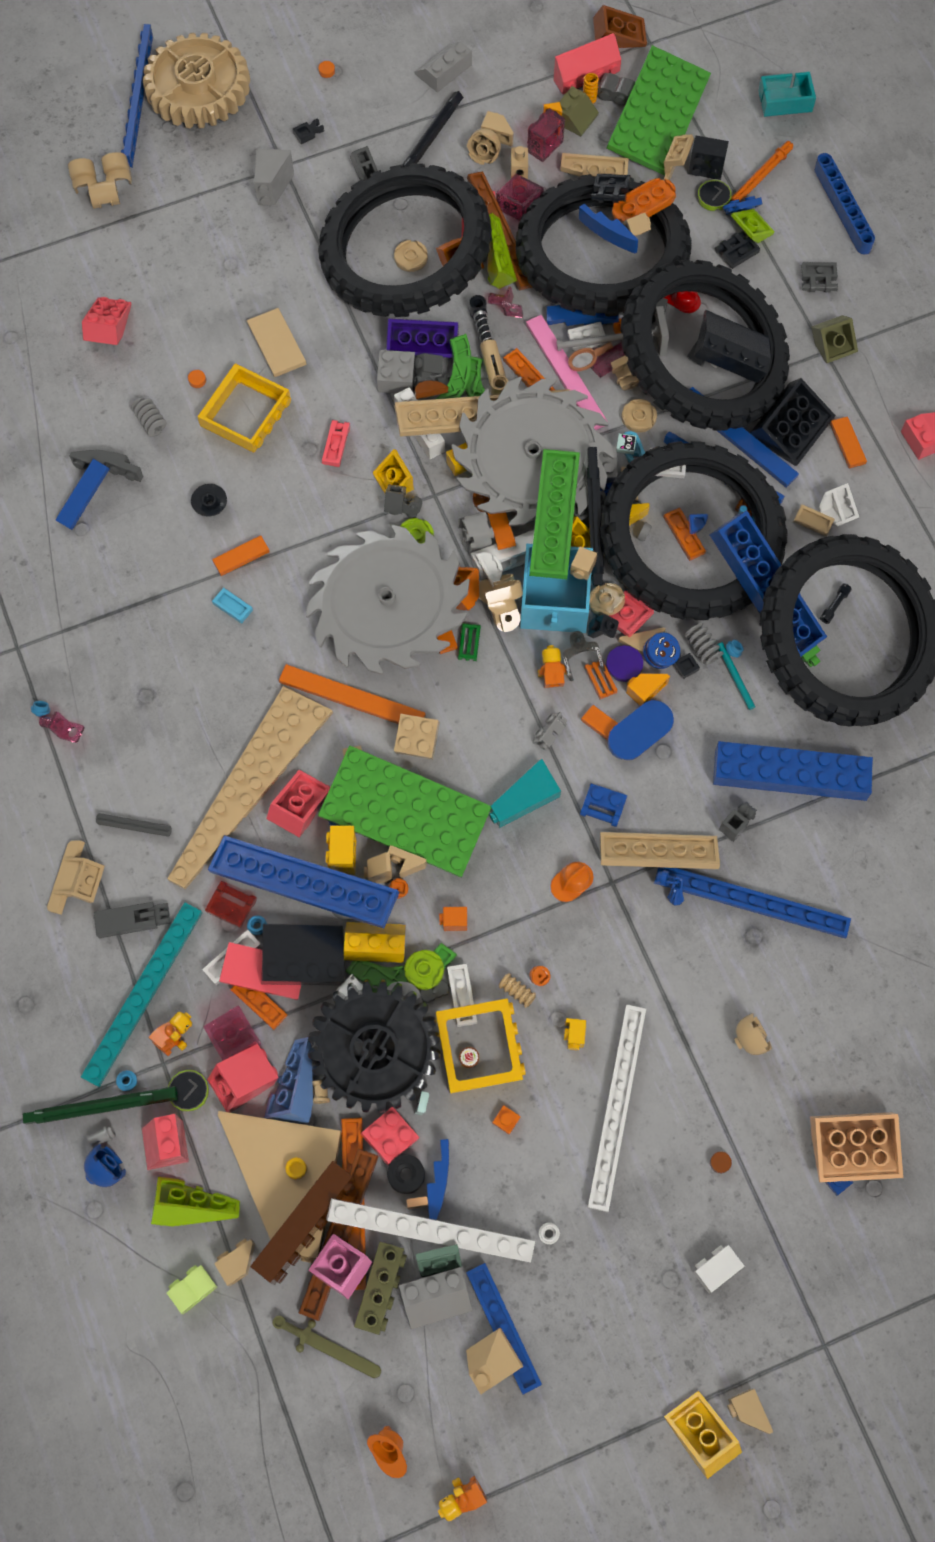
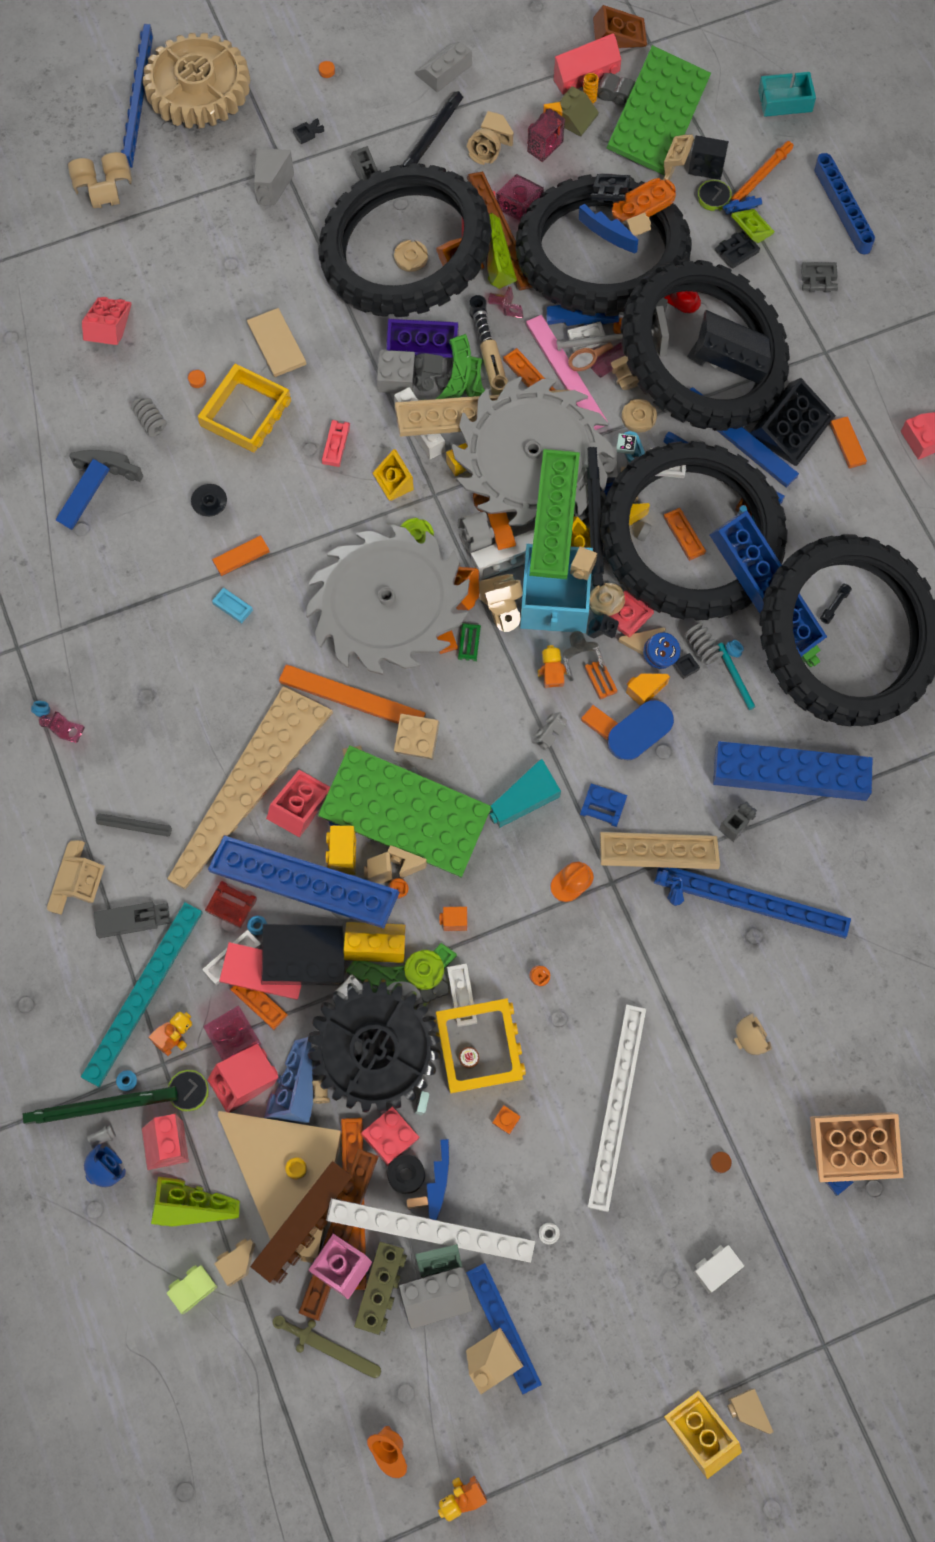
dark grey brick [384,484,423,517] -> none
dark orange tile [414,380,448,399] -> none
white tile [475,552,503,587] -> none
tan piece [499,973,536,1008] -> none
tan torso [511,146,528,188] -> none
tan wing [561,153,629,177] -> none
yellow brick [564,1018,586,1050] -> none
dark purple tile [606,645,644,682] -> none
blue tile [688,514,708,534] -> none
tan tile [793,504,835,537] -> none
olive slope [811,315,858,363] -> none
white slope [819,483,859,526] -> none

